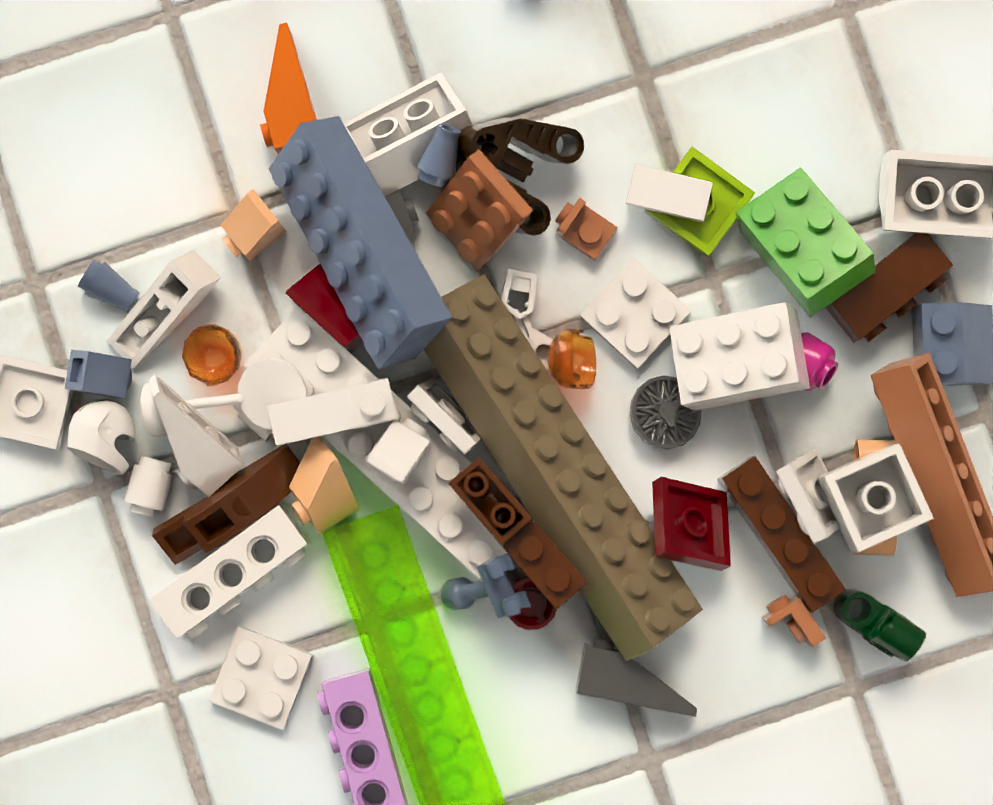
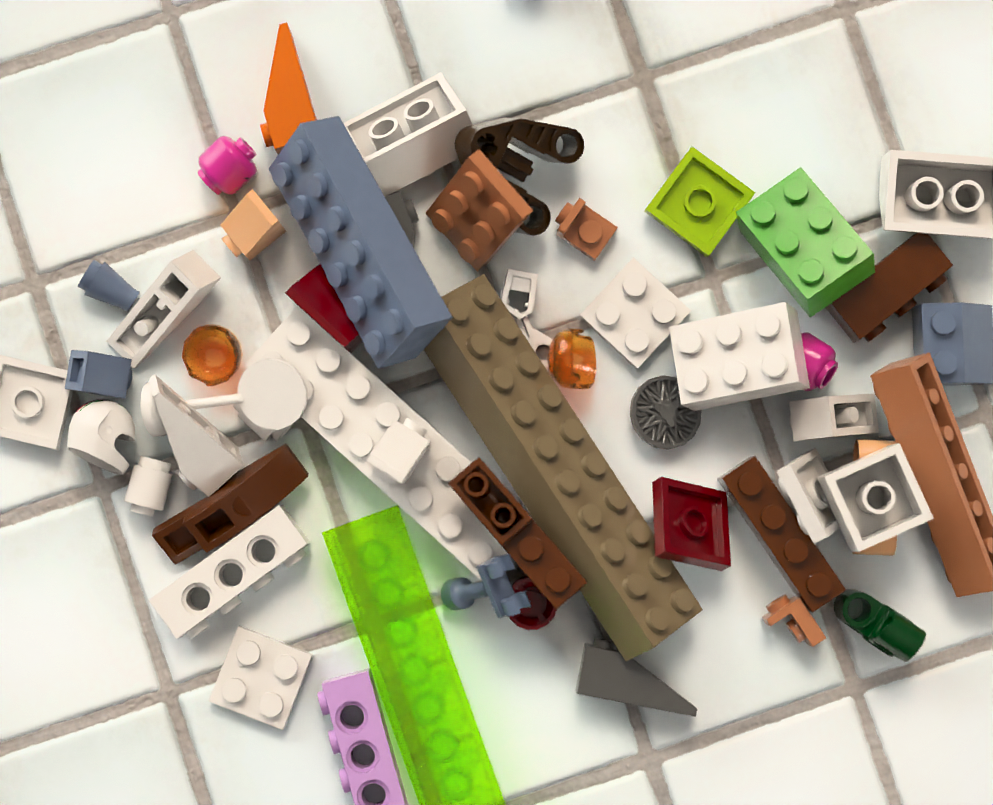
white slope [267,378,397,445] -> none
light nougat slope [289,436,359,534] -> none
white plate [407,378,482,454] -> none
sand blue cone [417,124,461,187] -> none
white tile [625,164,713,223] -> none
none -> dark pink head [197,136,257,195]
none -> white slope [789,393,879,441]

